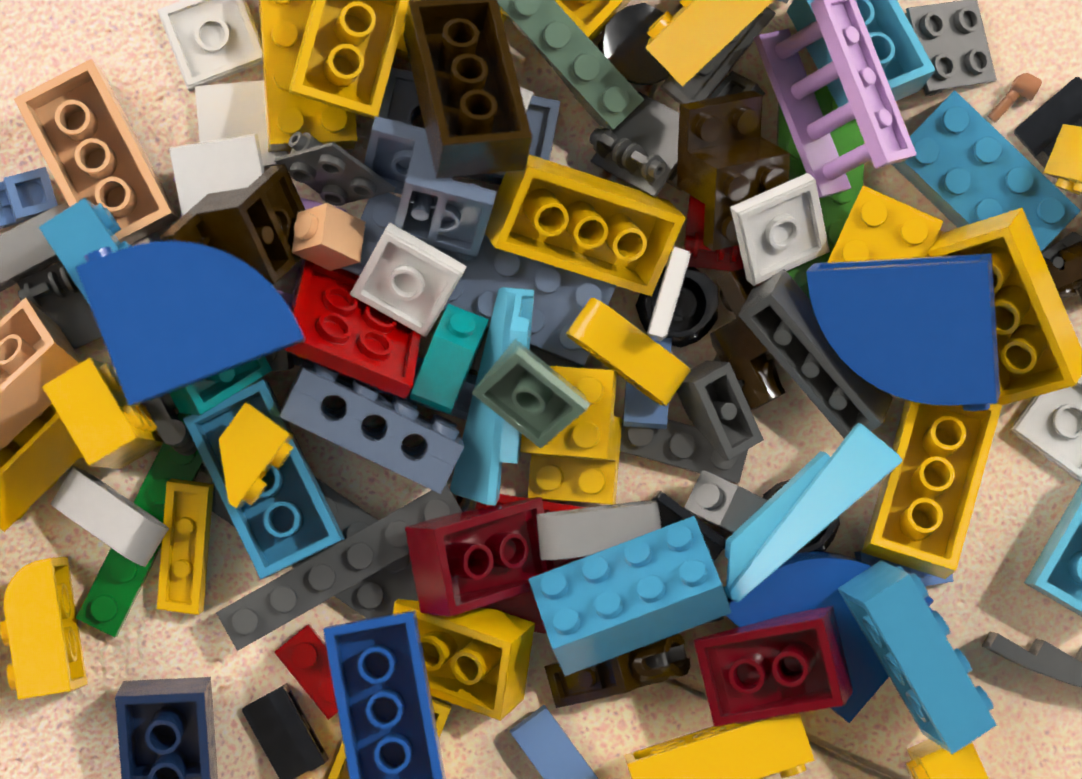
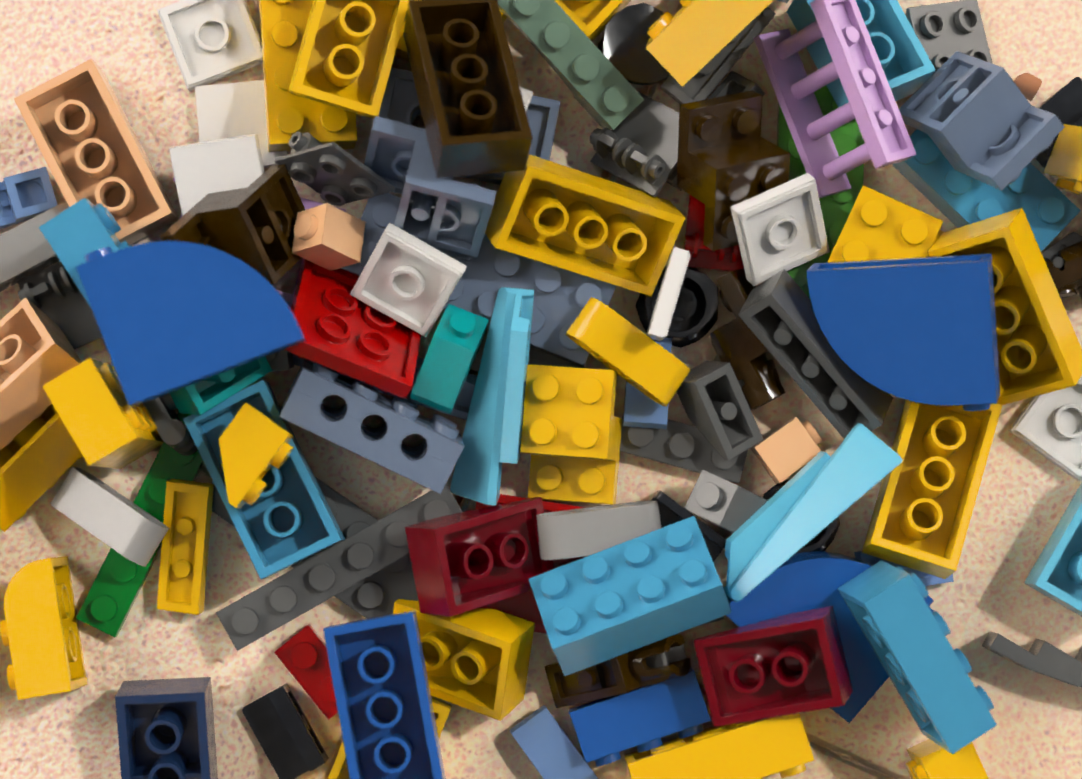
sand green slope [472,339,590,449] -> none
none -> blue brick [569,668,711,767]
none -> light nougat brick [751,417,822,484]
none -> sand blue bracket [899,51,1065,191]

